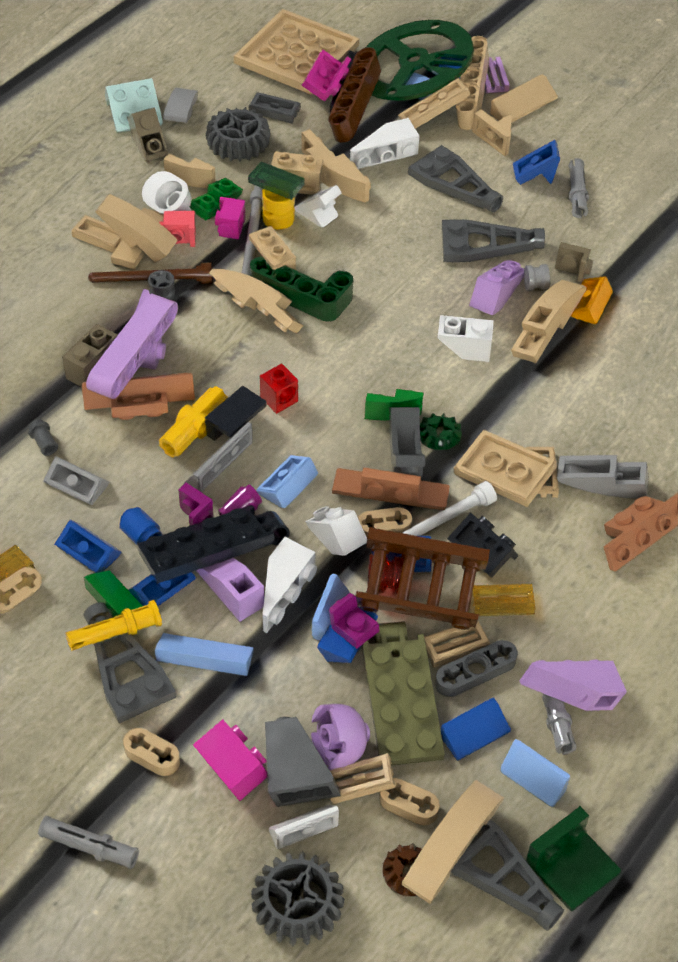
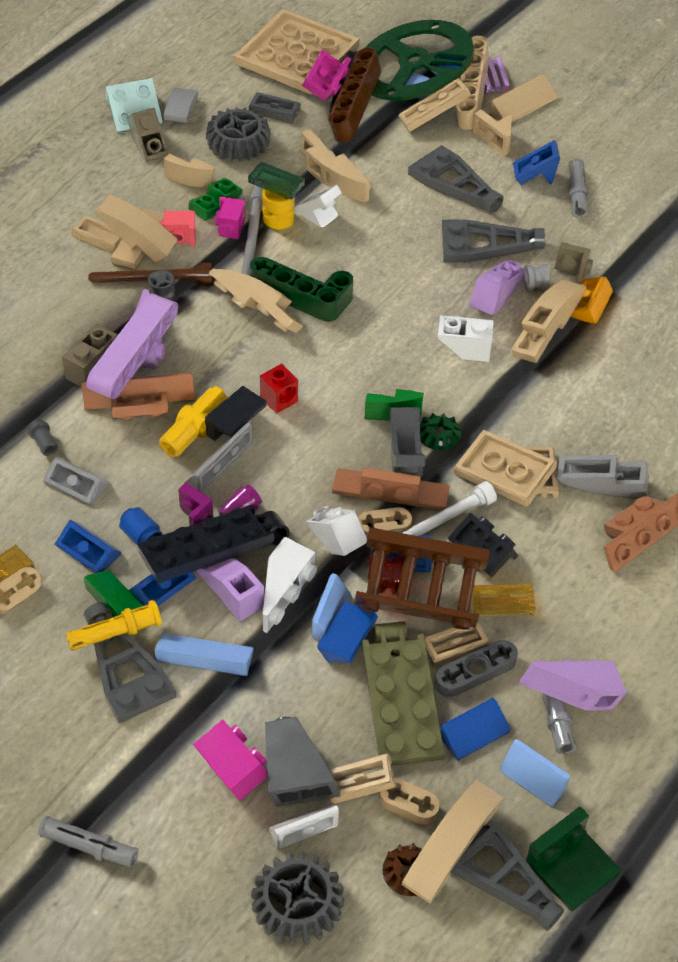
tan beam [123,728,180,776] -> none
white piece [142,171,192,214] -> none
tan bracket [249,226,296,270] -> none
light blue slope [256,455,318,508] -> none
tan bracket [271,151,323,195] -> none
lavender cylinder [311,704,370,770] -> none
magenta bracket [329,593,380,649] -> none
white slope [350,118,419,169] -> none

